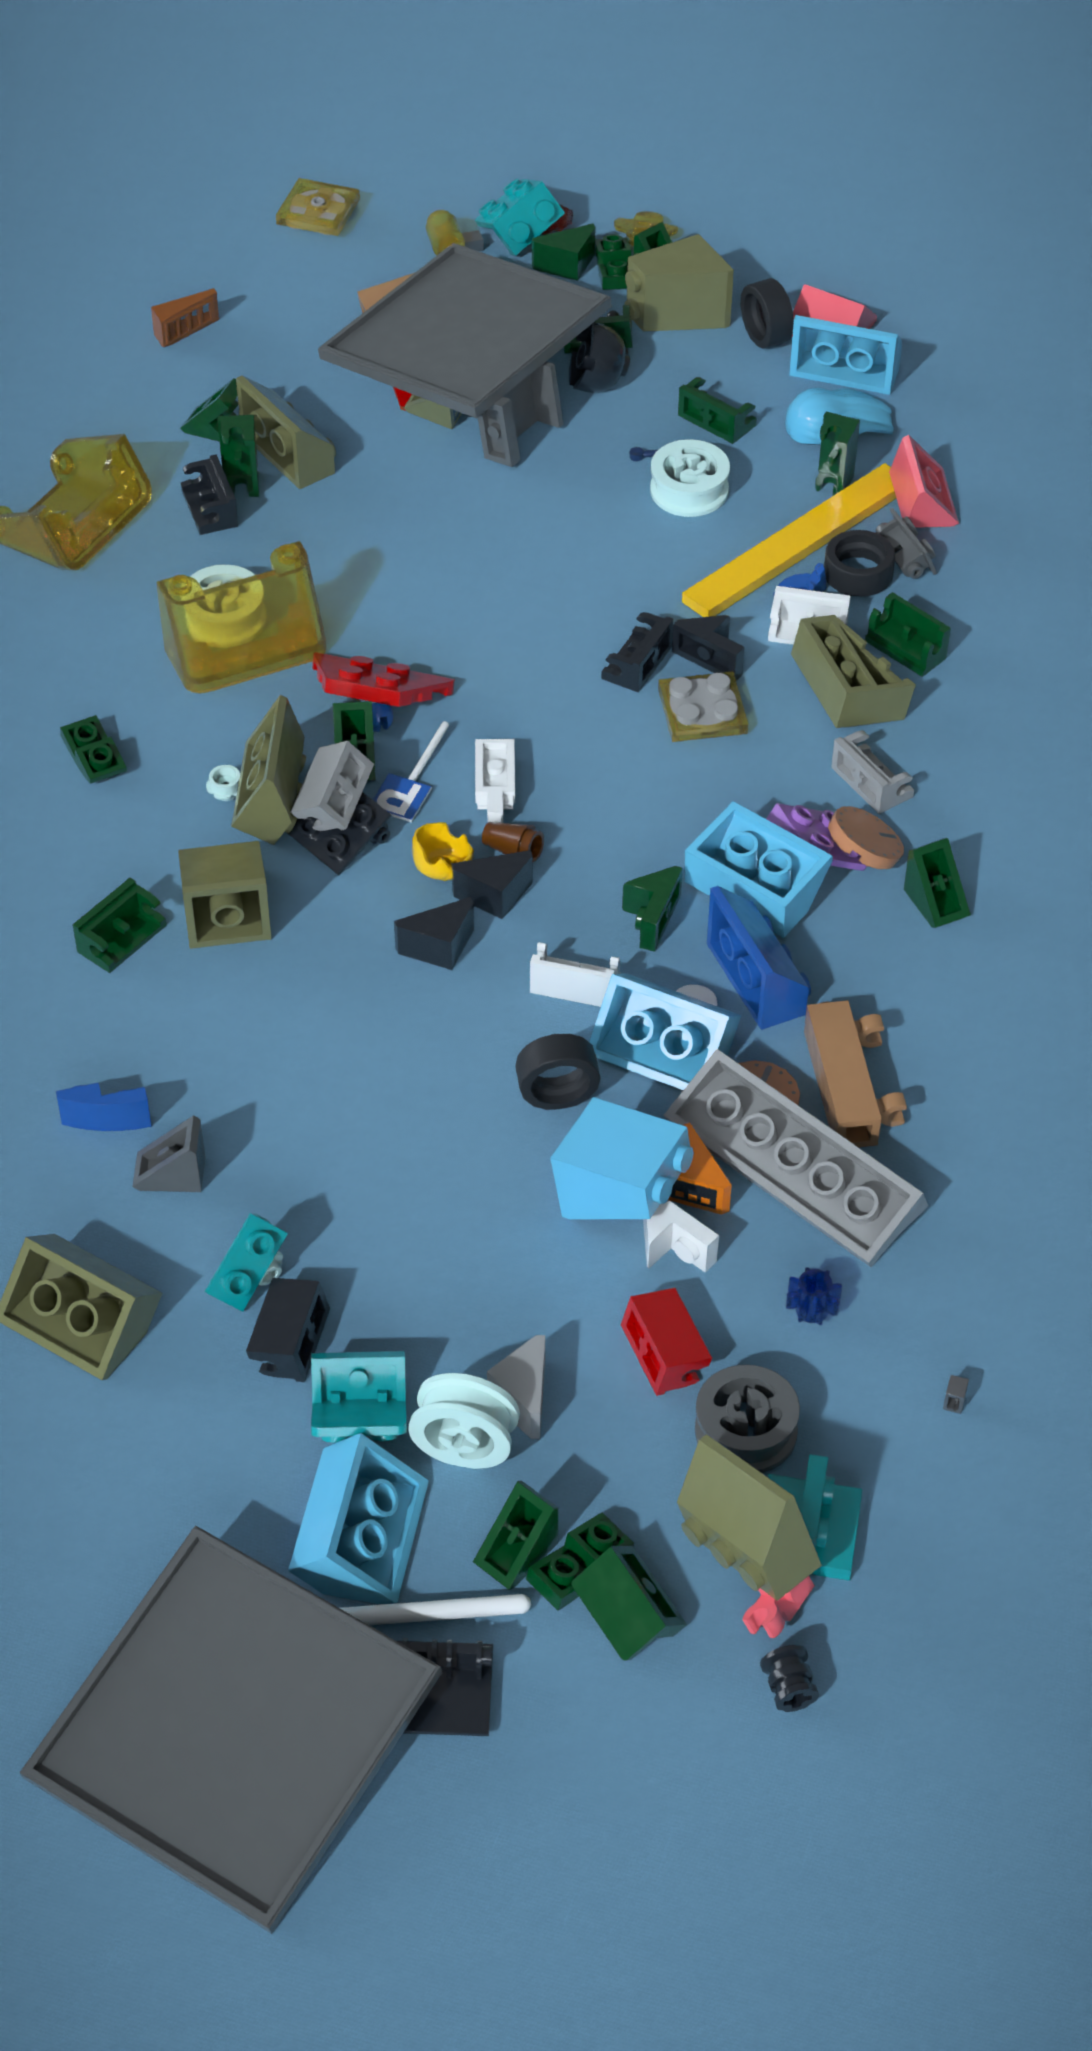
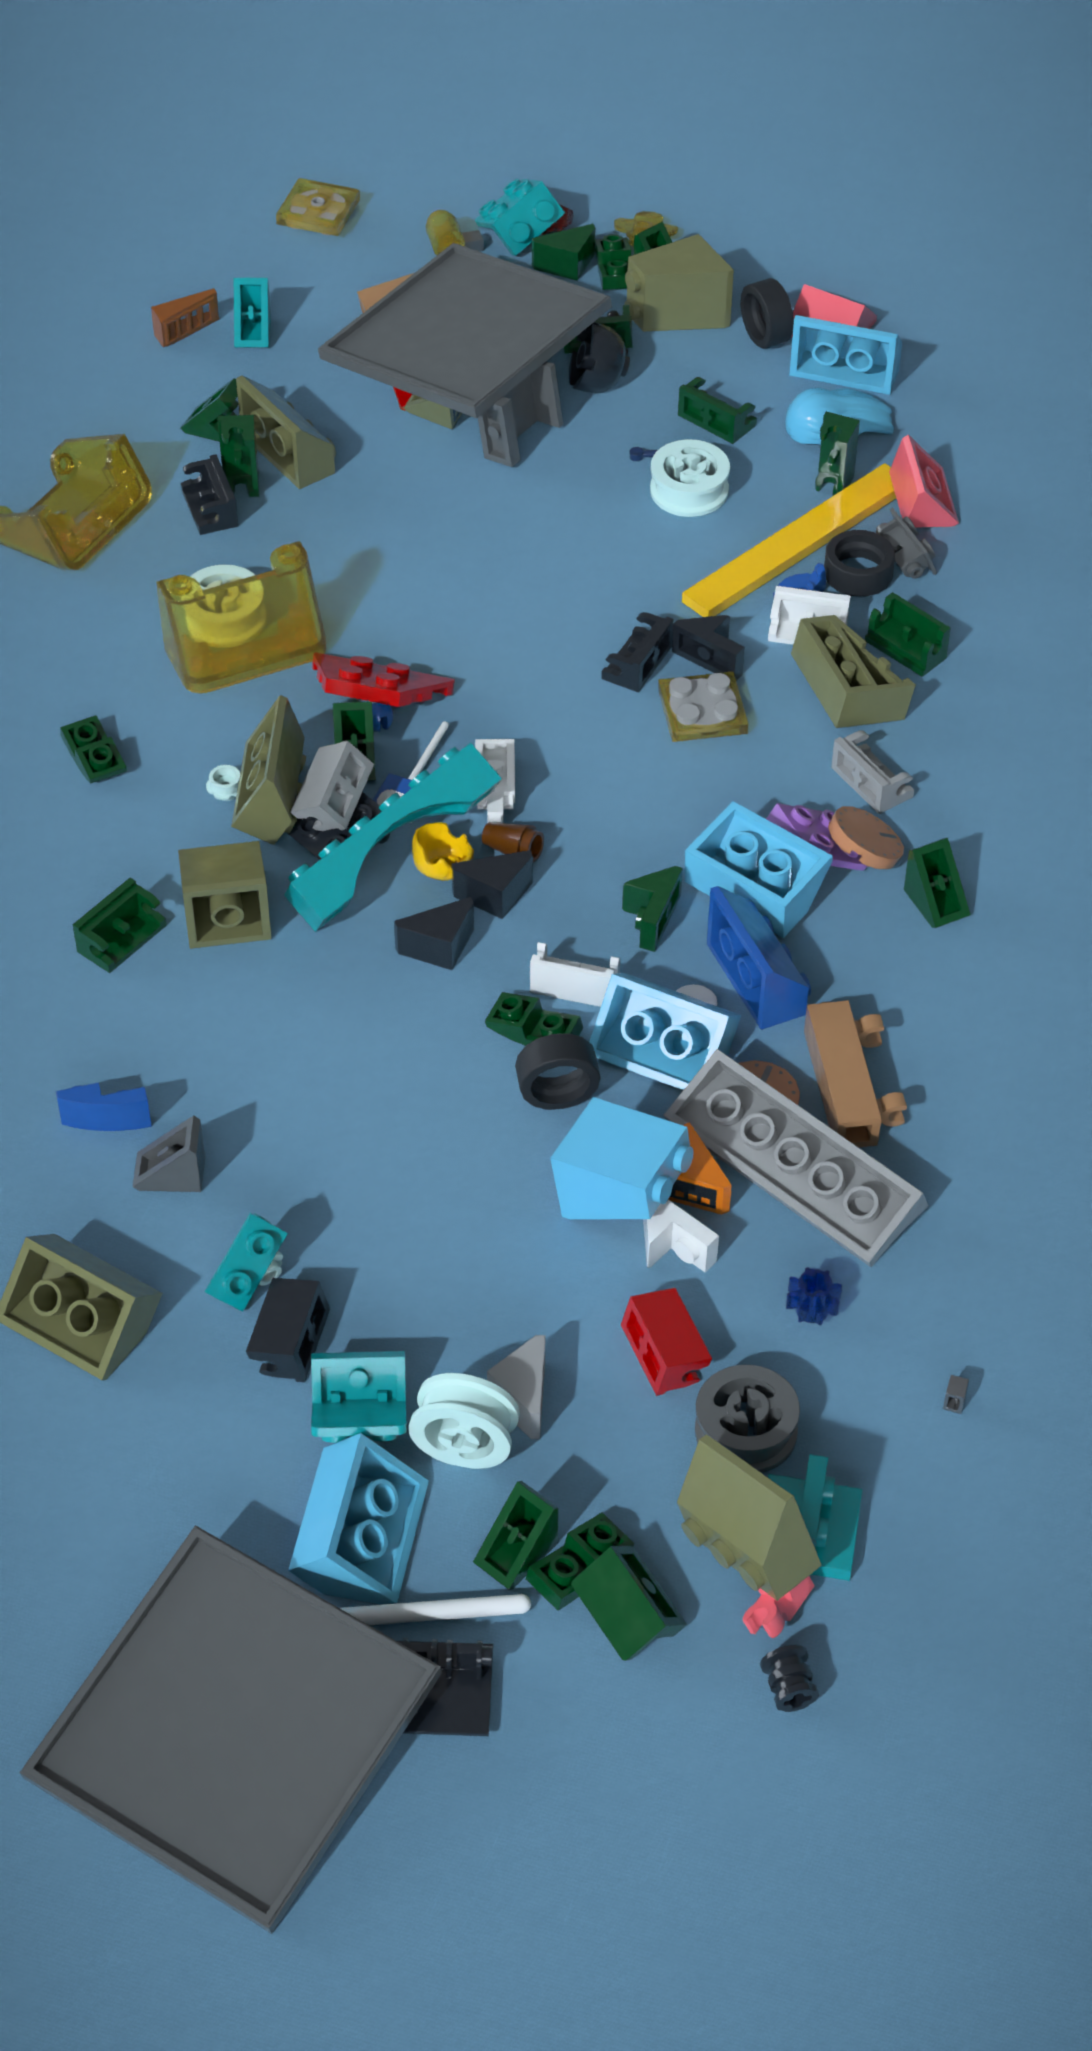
none -> teal slope [233,278,271,348]
none -> teal arch [284,743,502,932]
none -> dark green slope [485,992,584,1046]

